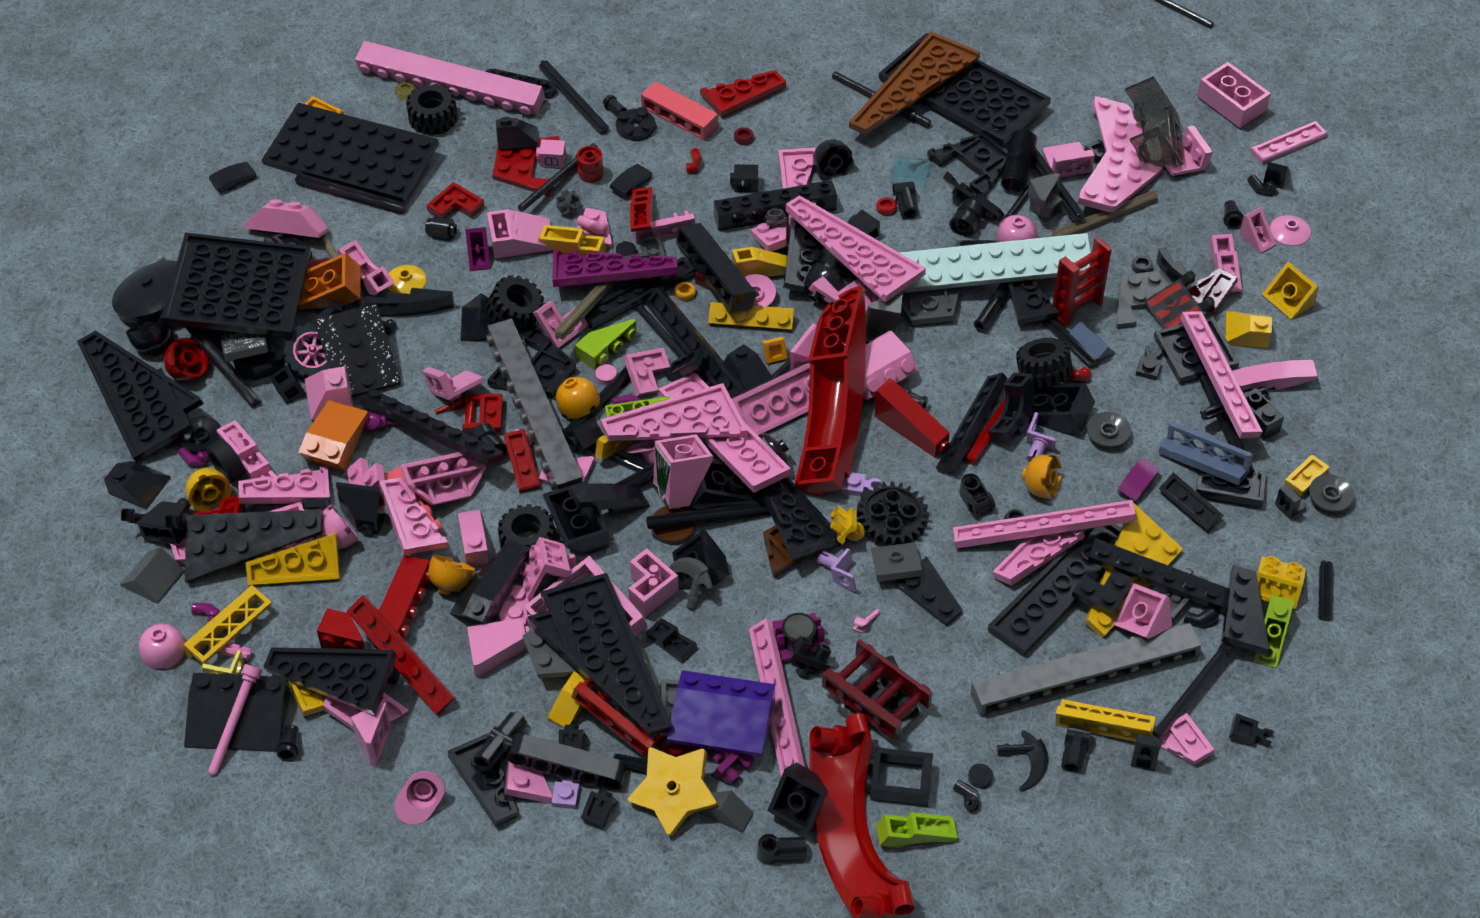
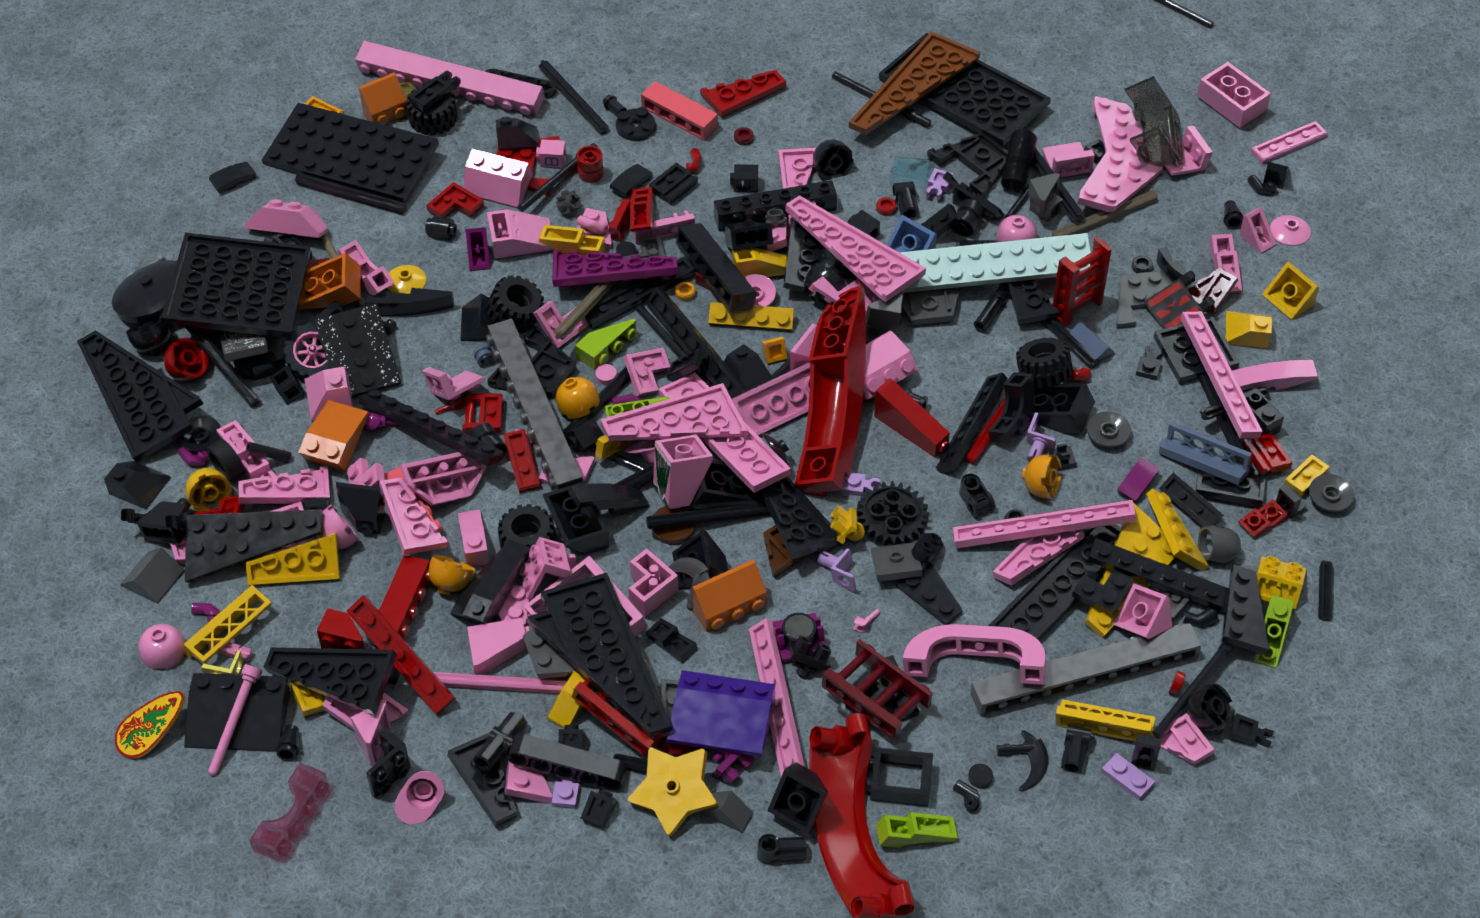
none -> shield [115,691,185,759]
none -> black piece [246,442,291,462]
none -> clear pink arch [249,762,329,862]
none -> orange slope [359,72,408,125]
none -> black bracket [366,727,411,798]
none -> black hinge [409,71,461,112]
none -> bright pink axle [433,672,567,694]
none -> bright pink slope [463,149,533,208]
none -> sand blue bush [474,345,494,366]
none -> red plate [609,199,631,243]
none -> black plate [649,162,698,204]
none -> orange slope [692,559,767,632]
none -> black slope [723,222,774,250]
none -> medium blue slope [887,215,937,252]
none -> bright pink arch [903,624,1047,685]
none -> black plate [911,533,943,563]
none -> black plate [921,203,960,238]
none -> lavender plate [926,168,954,201]
none -> black tile [1049,444,1077,471]
none -> lavender plate [1101,753,1155,801]
none -> yellow wing [1146,488,1209,571]
none -> red tile [1168,670,1186,695]
none -> black cylinder [1187,683,1235,732]
none -> dark grey helmet [1198,525,1241,564]
none -> red slope [1238,499,1288,538]
none -> red plate [1243,433,1292,475]

